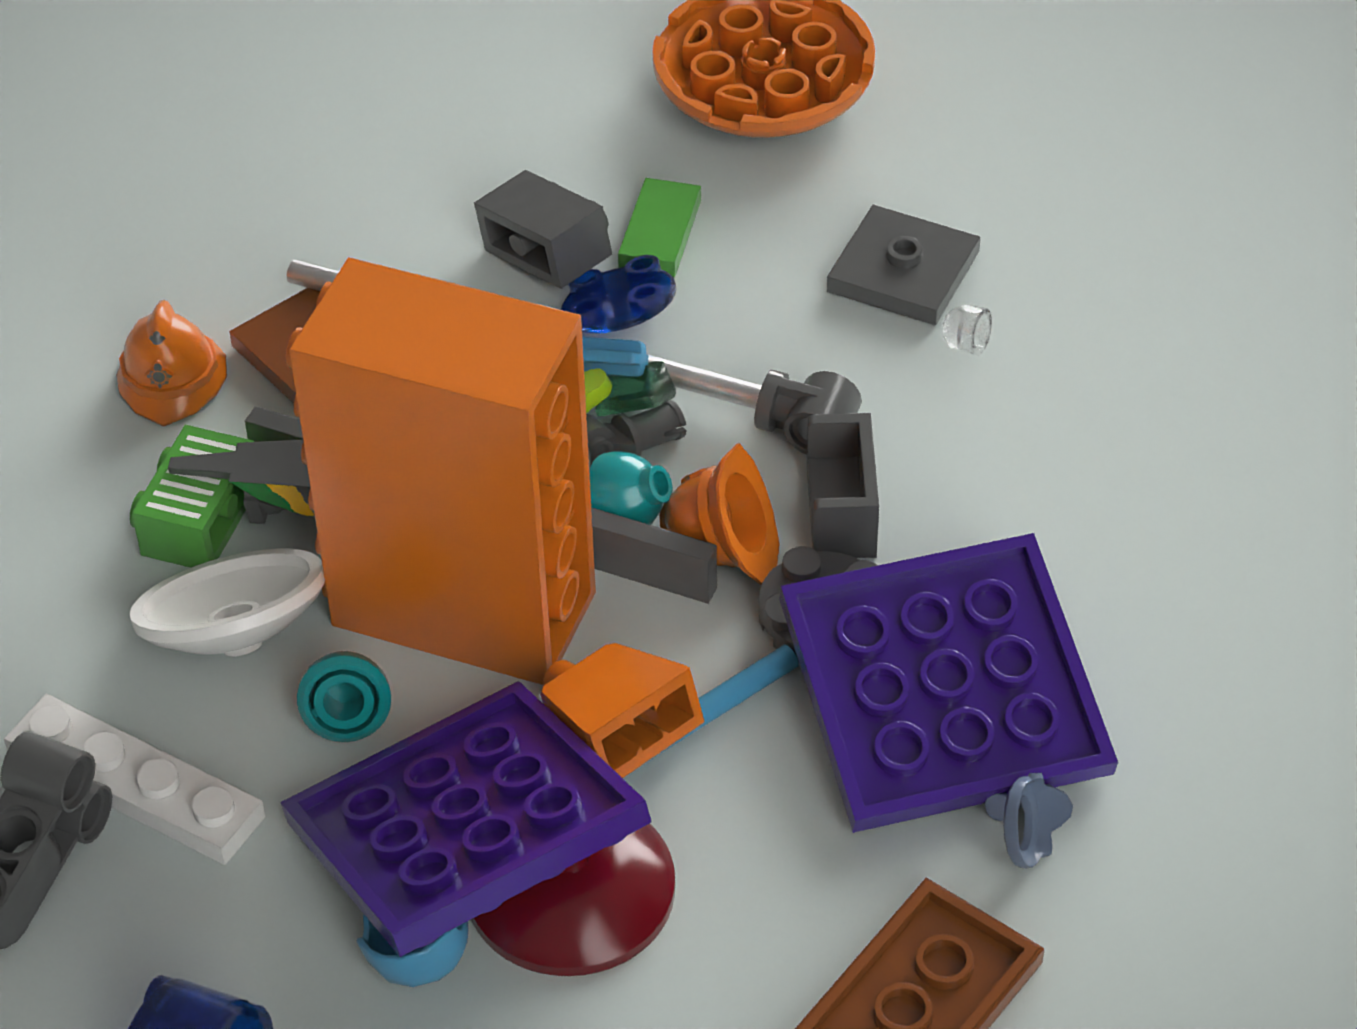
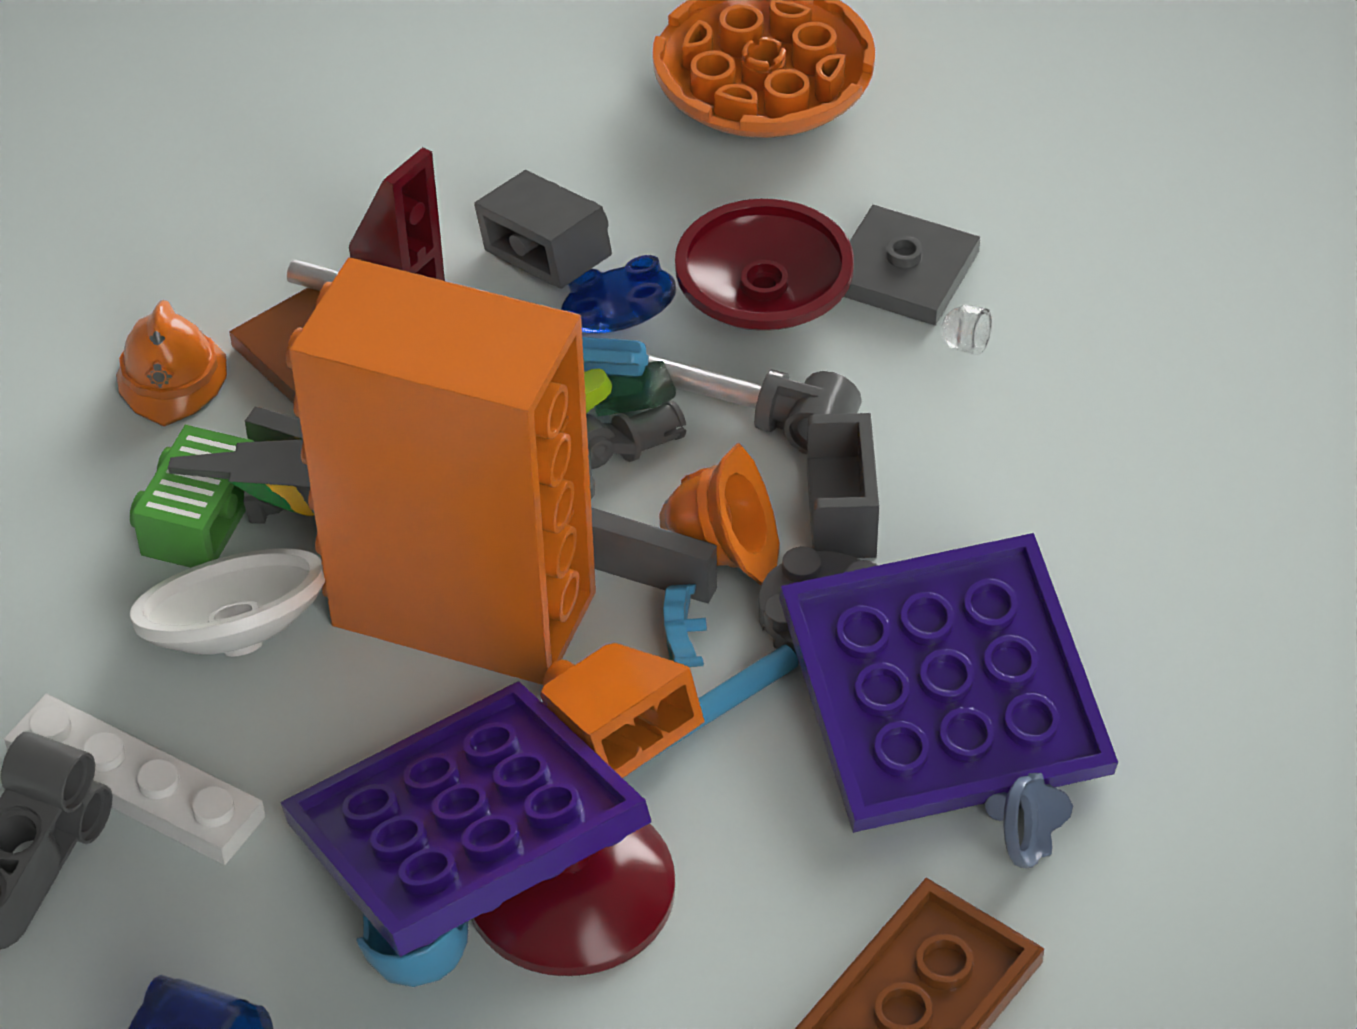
teal brick [297,651,391,742] -> none
teal brick [589,451,673,525] -> none
bright green tile [618,178,701,277] -> none
none -> dark red slope [349,147,445,281]
none -> dark azure piece [663,584,707,667]
none -> dark red dish [675,198,854,331]

